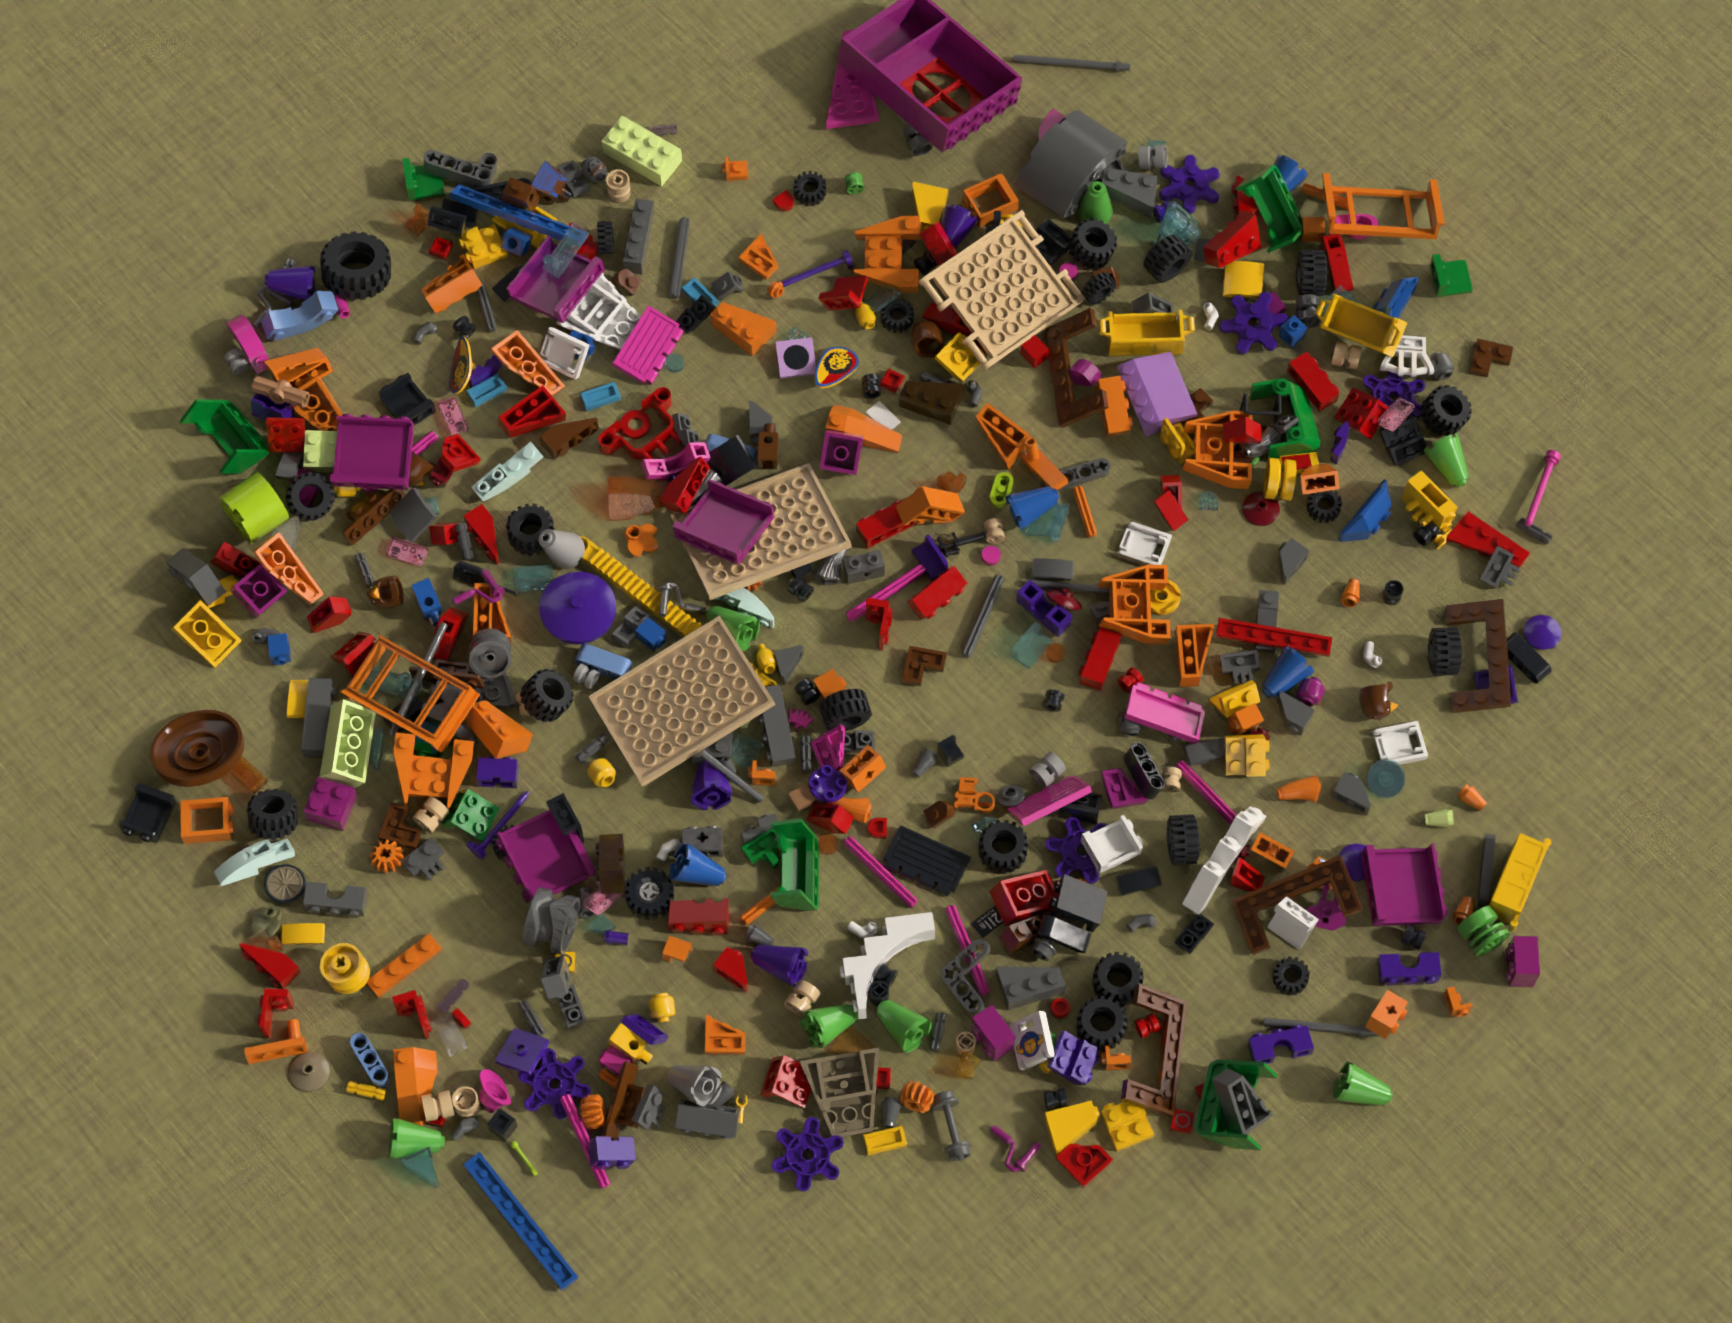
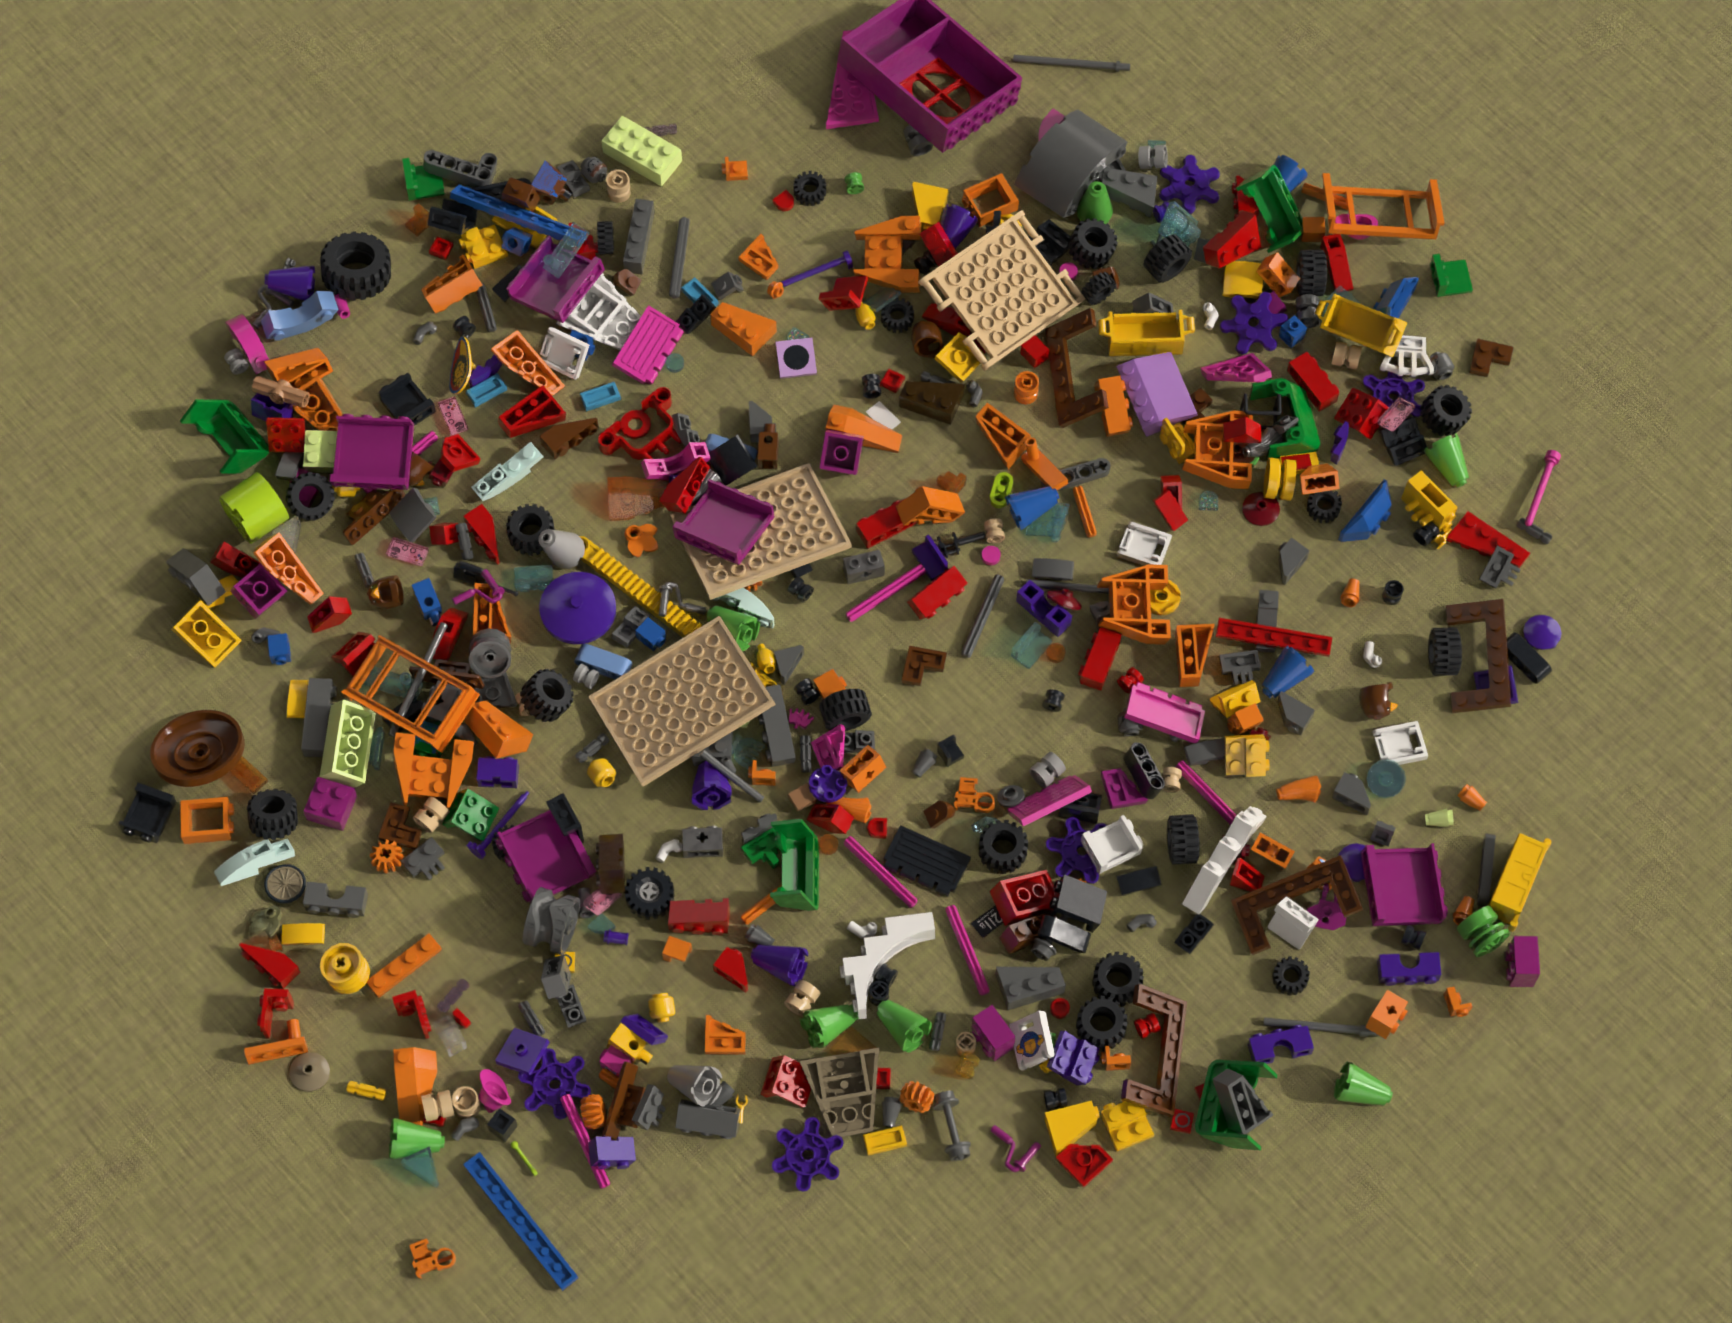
medium blue beam [350,1033,390,1088] -> none
blue cone [669,843,726,886] -> none
flat silver piece [813,549,847,585] -> none
shield [815,347,859,389] -> none
red bracket [866,597,893,650] -> none
dark grey beam [940,939,990,1014] -> none
magenta brick [1069,359,1102,387] -> none
magenta head [1297,677,1325,707] -> none
none -> orange piece [409,1238,456,1279]
none -> orange wheel [1014,371,1039,405]
none -> dark pink plate [1201,353,1272,383]
none -> orange brick [1256,252,1300,298]
none -> dark grey tile [1370,821,1396,847]

